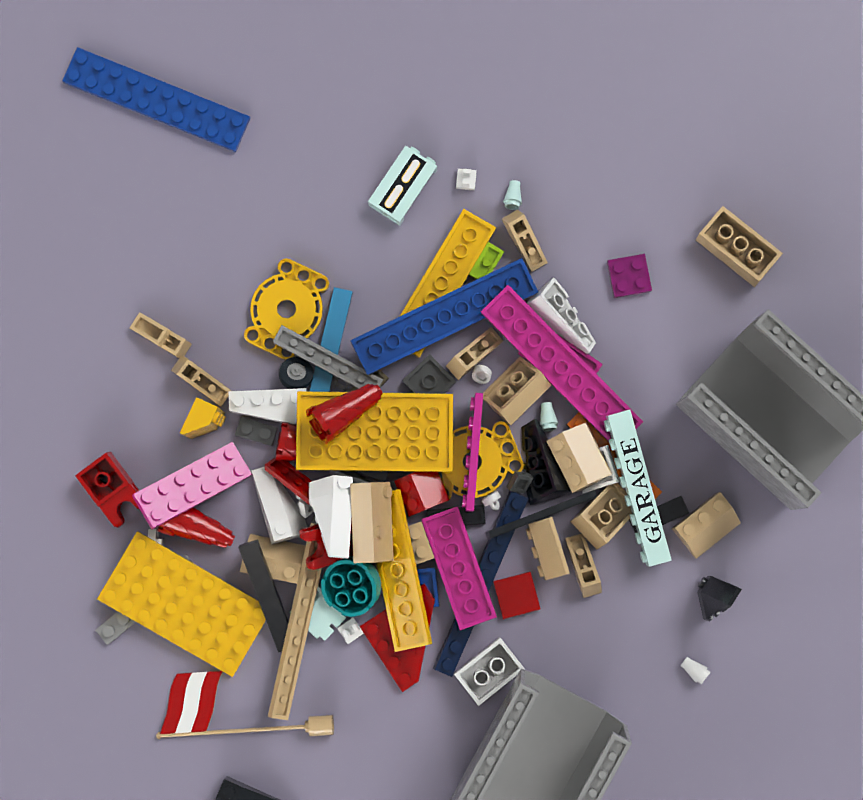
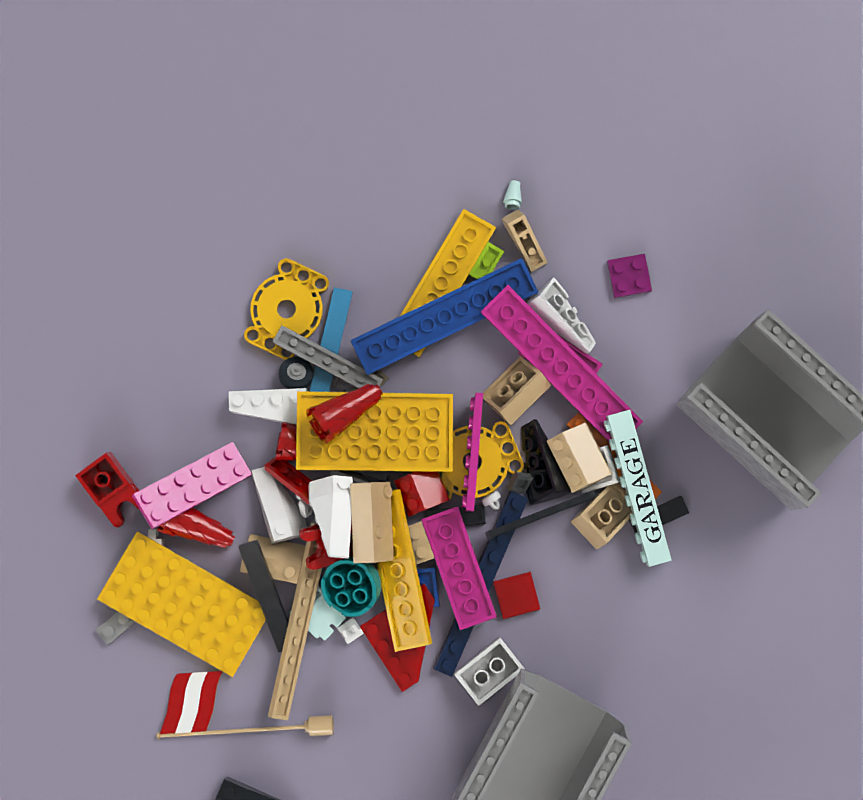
blue plate [62,47,251,152] -> none
tan slope [130,312,192,358] -> none
tan slope [171,355,231,406] -> none
yellow slope [180,397,226,439] -> none
dark grey plate [235,417,278,446] -> none
light aqua panel [368,145,437,226] -> none
dark grey plate [402,354,456,394] -> none
tan slope [446,327,503,380] -> none
white tile [456,169,477,190] -> none
white tile [472,365,492,384] -> none
tan slope [525,517,570,580] -> none
light aqua cone [540,402,558,432] -> none
tan slope [565,534,602,598] -> none
tan slope [671,492,741,559] -> none
white cone [681,657,710,684] -> none
tan brick [696,206,783,287] -> none
black wedge [697,576,742,622] -> none

